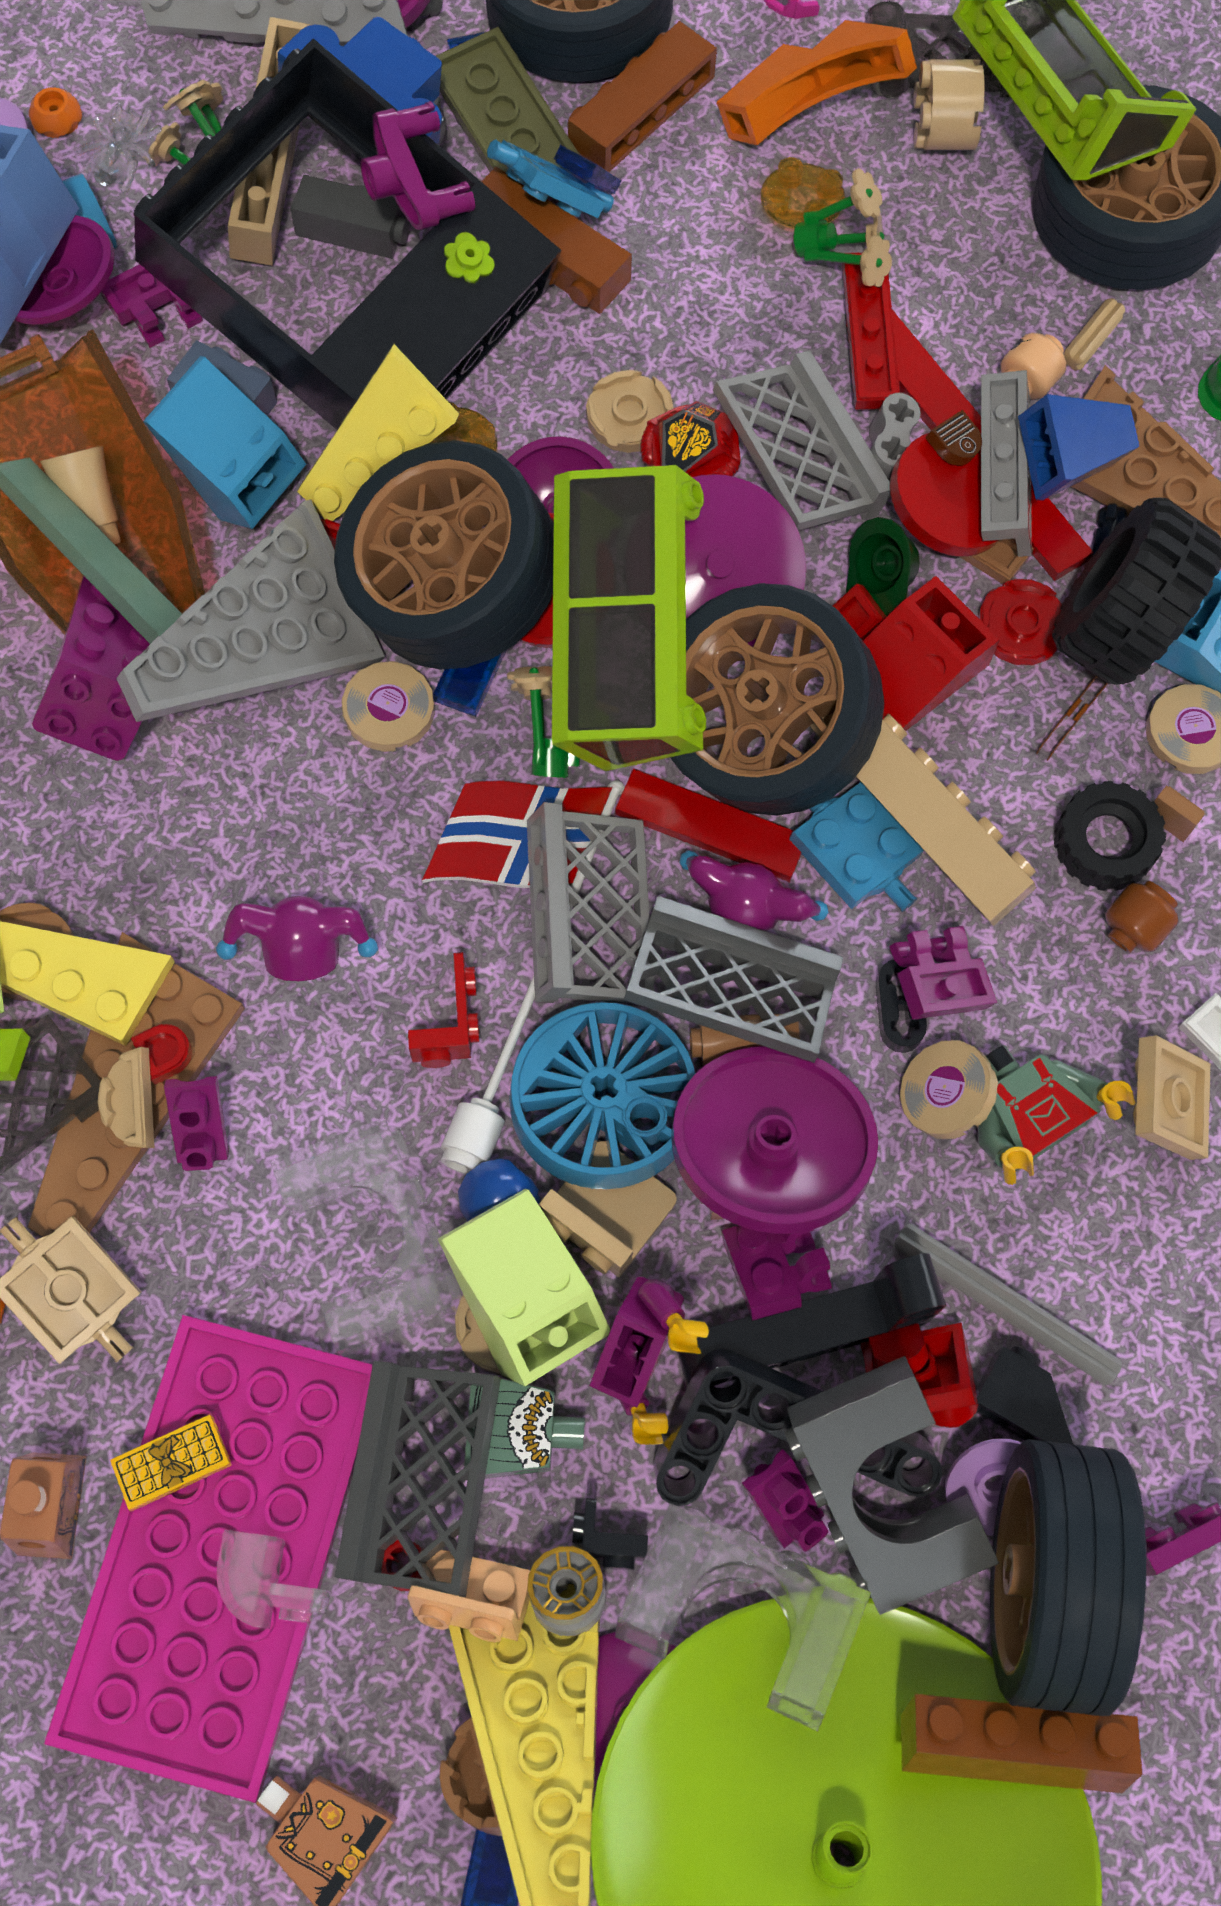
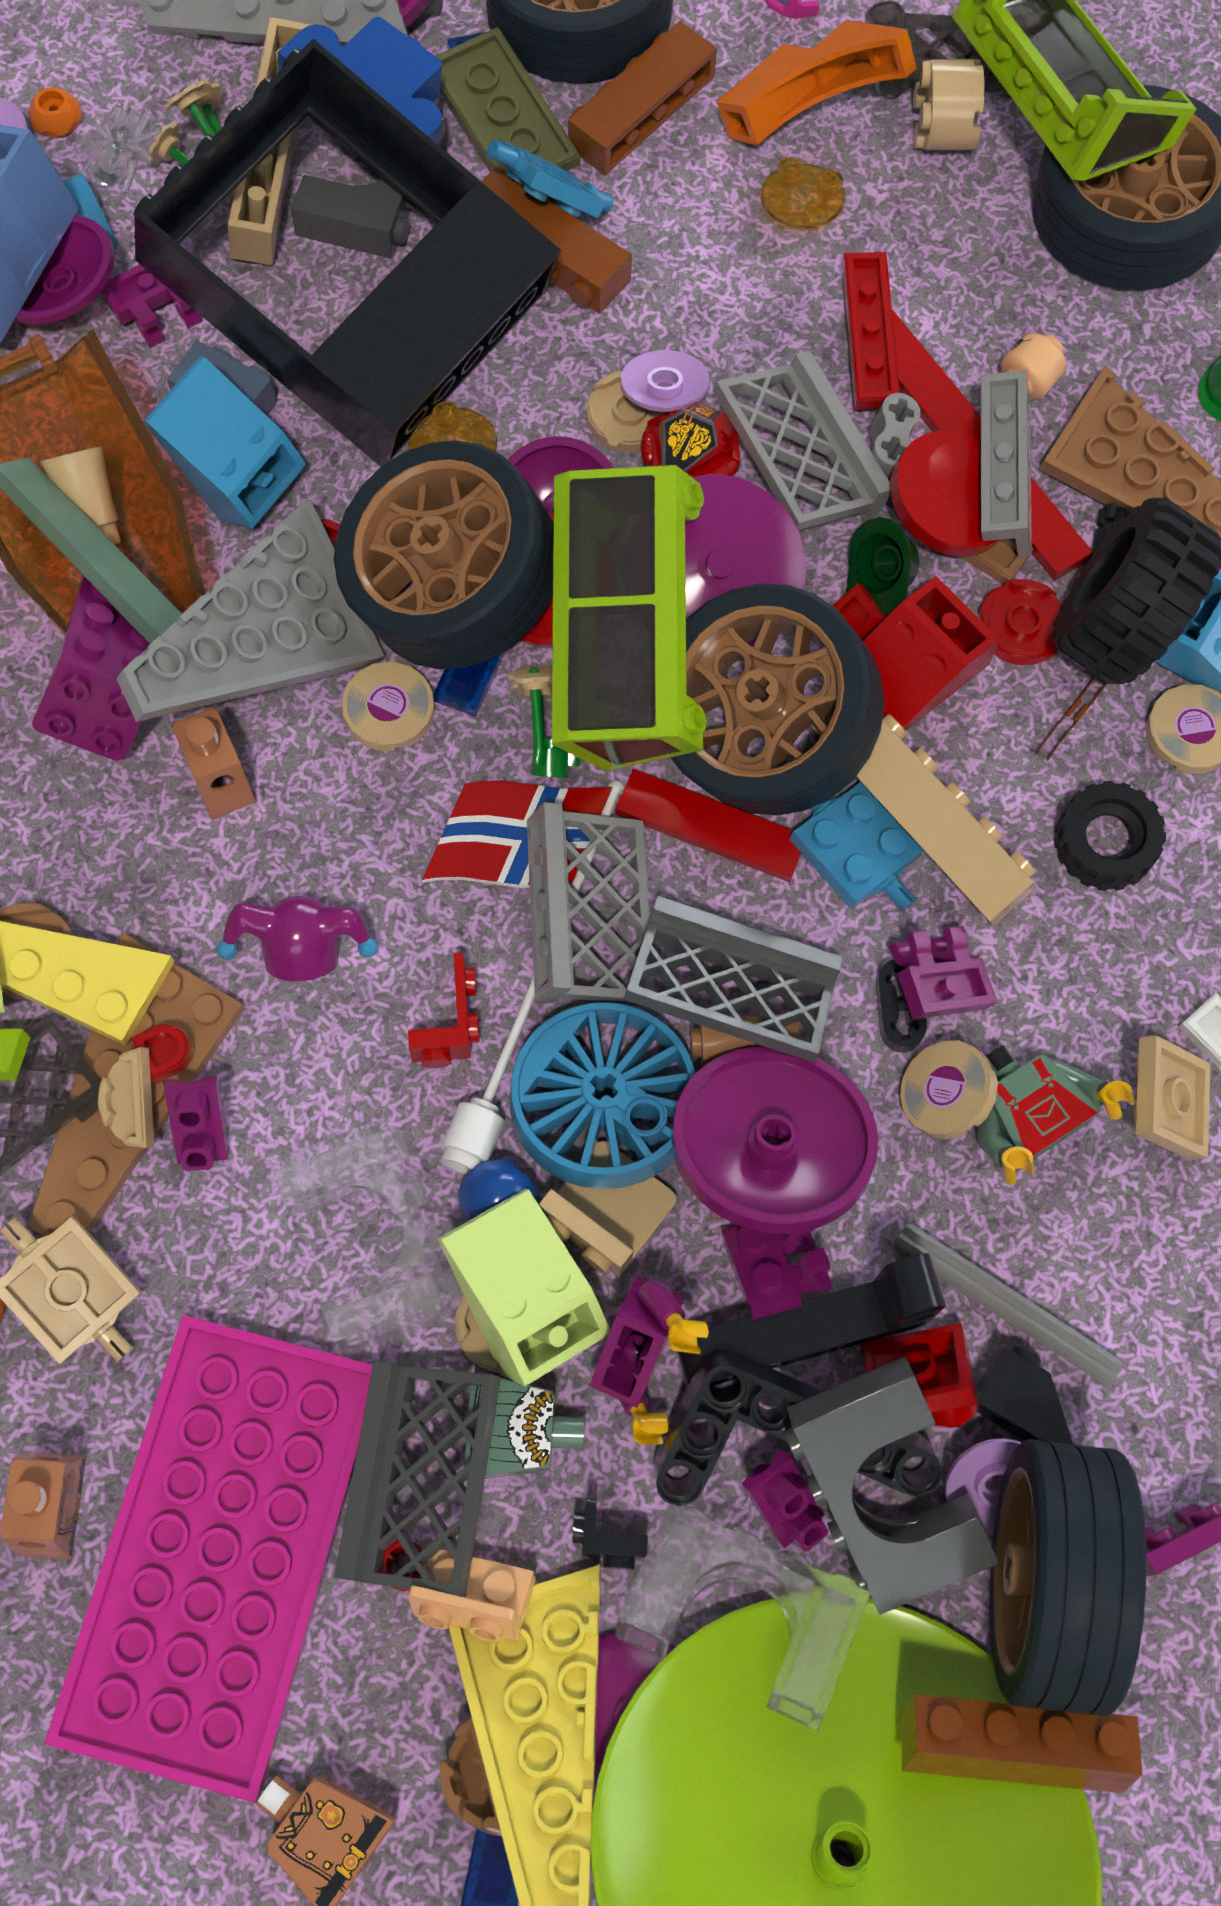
yellow tile [110,1414,232,1511] -> none
clear brick [217,1530,331,1629] -> none
light yellow wing [297,344,459,521] -> none
magenta connector [361,101,475,230] -> none
lime plant [444,232,495,283] -> none
light grey wheel [527,1546,606,1636] -> none
clear blue tile [554,145,622,195] -> none
magenta piece [679,850,829,932] -> none
plant [794,168,892,287] -> none
red tile [869,1323,928,1374] -> none
reddish brown tile [926,410,982,466] -> none
blue slope [1018,394,1140,501] -> none
tan axle [1064,298,1125,371] -> none
dark orange head [1105,881,1179,953] -> none
medium nougat tile [1154,785,1206,843] -> none
none -> nougat torso [171,708,256,820]
none -> lavender dish [621,350,710,412]

